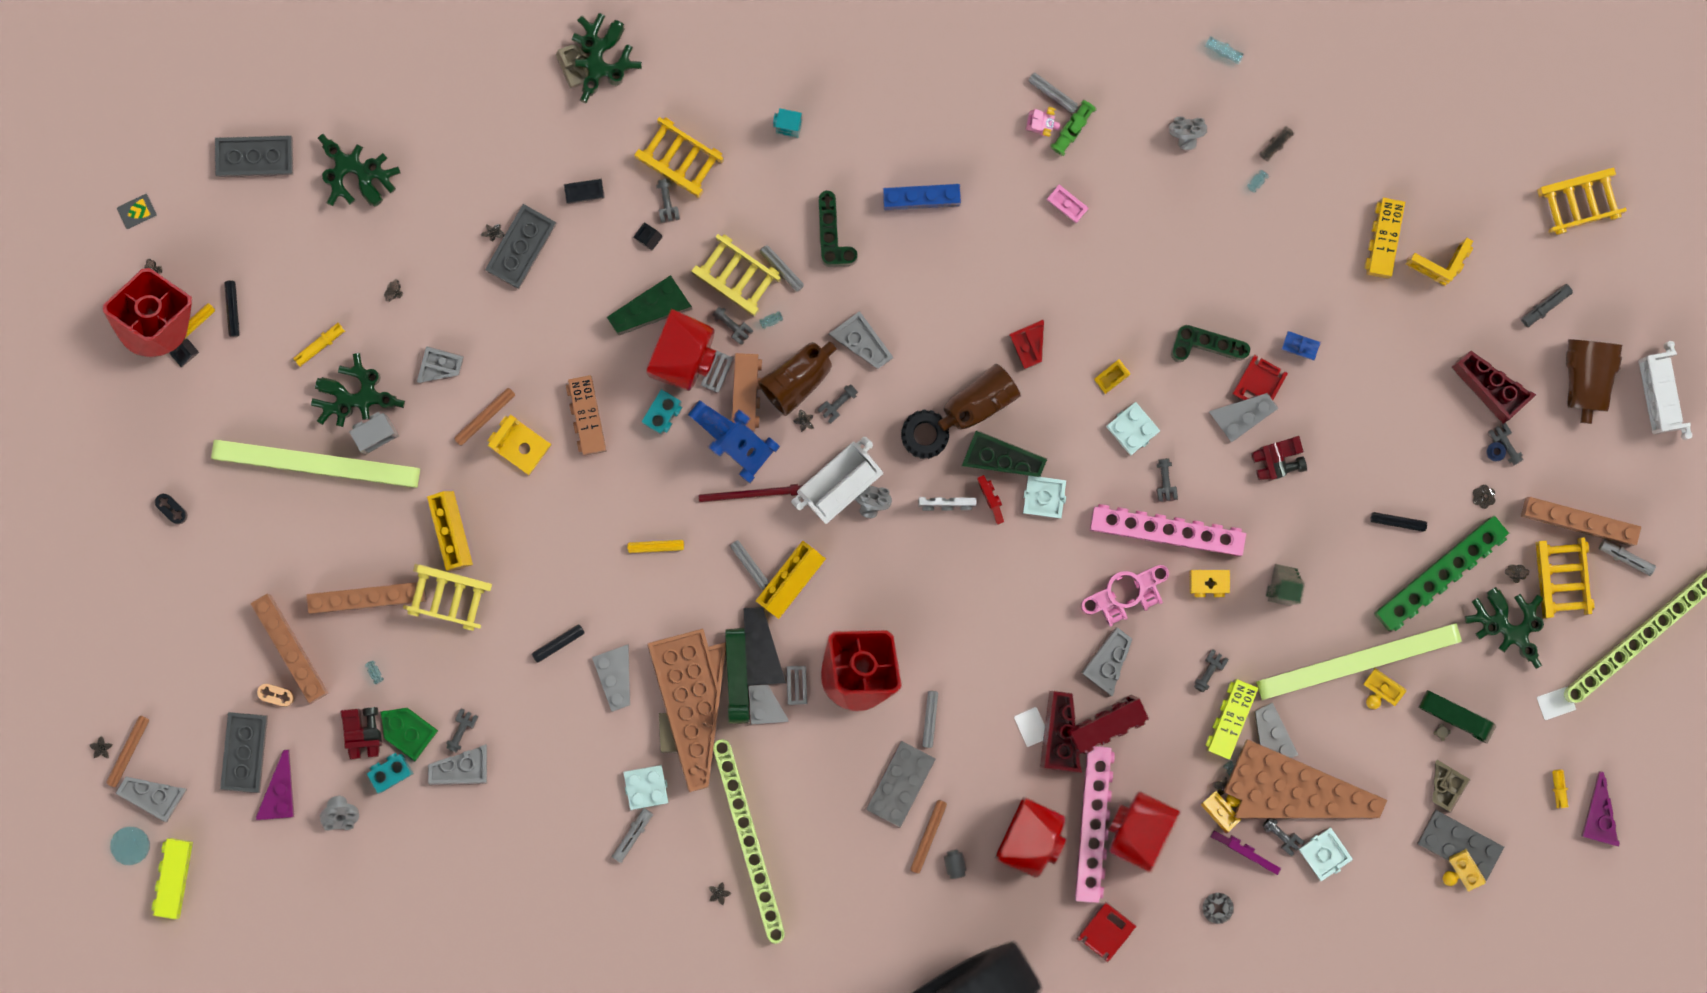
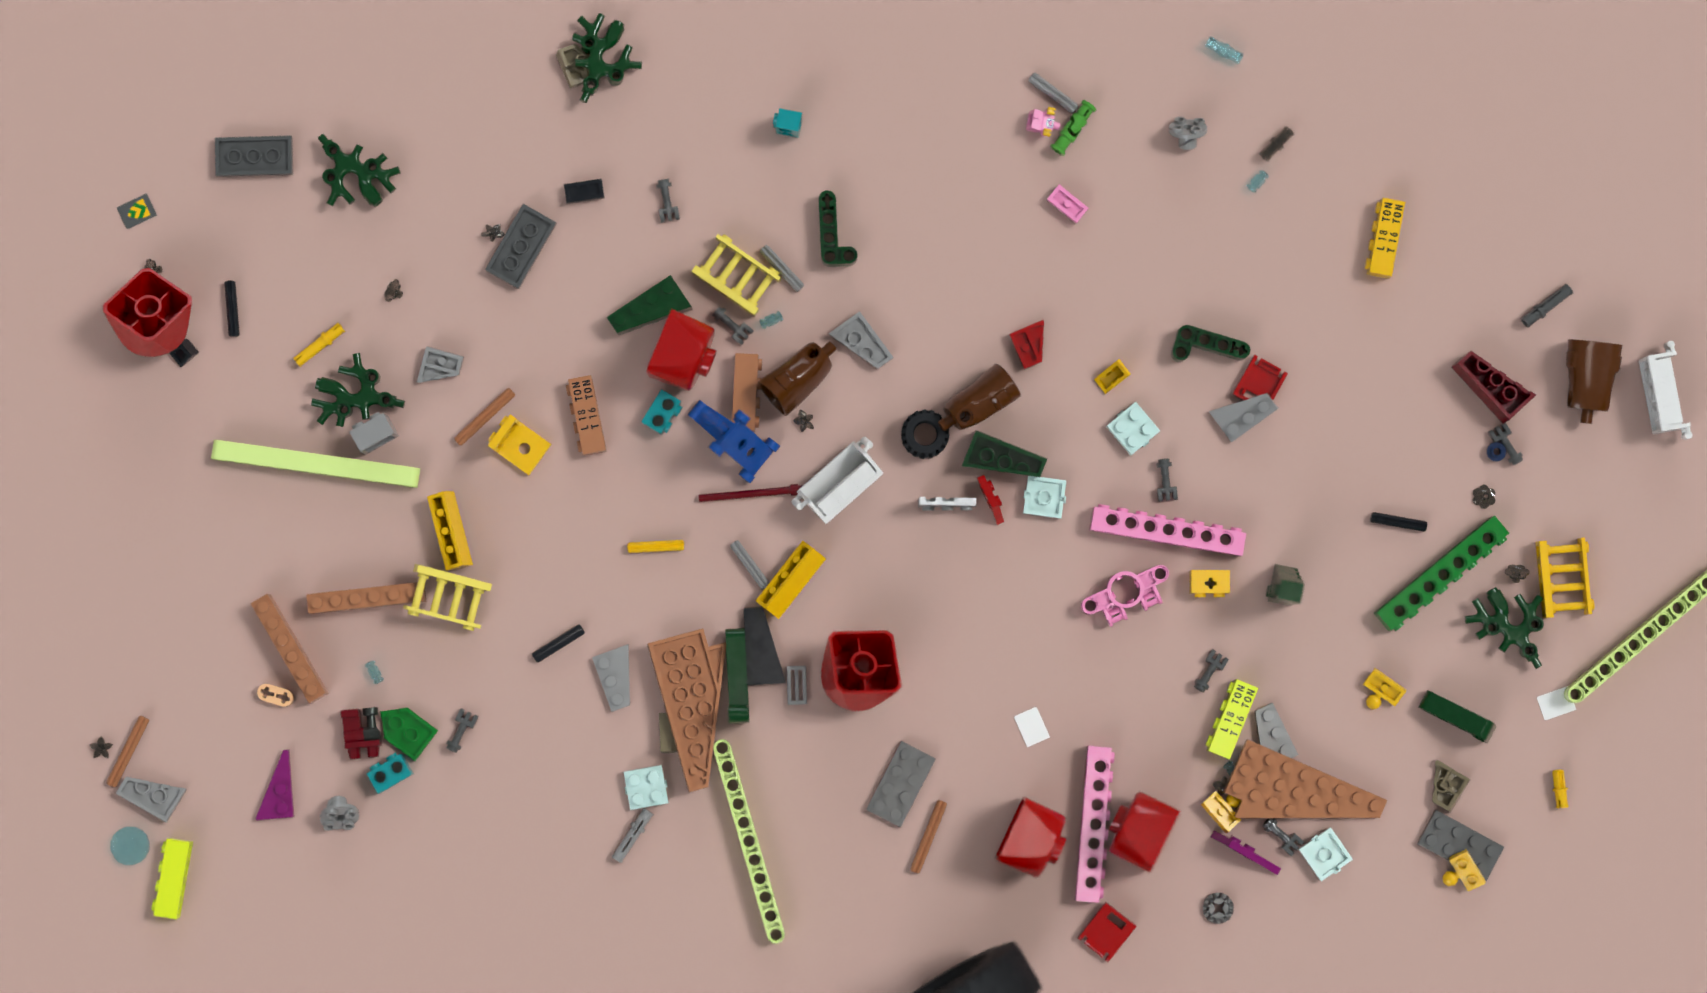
black beam [155,493,188,524] -> none
yellow axle [185,303,215,338] -> none
dark grey plate [220,712,268,793] -> none
light grey wing [428,744,487,785] -> none
black slope [633,222,663,251] -> none
yellow fence [634,117,724,198] -> none
light grey tile [701,351,733,393] -> none
clear smoke plant [709,882,732,905] -> none
light grey wing [749,685,788,724] -> none
dark grey hinge [818,384,858,424] -> none
light grey plate [855,485,892,518] -> none
blue brick [883,184,961,210] -> none
light grey axle [923,691,938,748] -> none
dark grey brick [944,849,966,879] -> none
dark red wedge [1040,691,1082,773] -> none
dark red wedge [1067,695,1149,754] -> none
light grey wing [1081,627,1132,697] -> none
dark red hips [1251,436,1307,481] -> none
yellowish green beam [1256,623,1462,700] -> none
blue hips [1281,331,1321,361] -> none
yellow bracket [1405,238,1474,286] -> none
dark tan piece [1434,724,1451,741] -> none
nougat brick [1520,497,1641,546] -> none
yellow fence [1537,167,1627,235] -> none
magenta wing [1582,771,1620,847] -> none
light grey pin [1599,539,1656,576] -> none

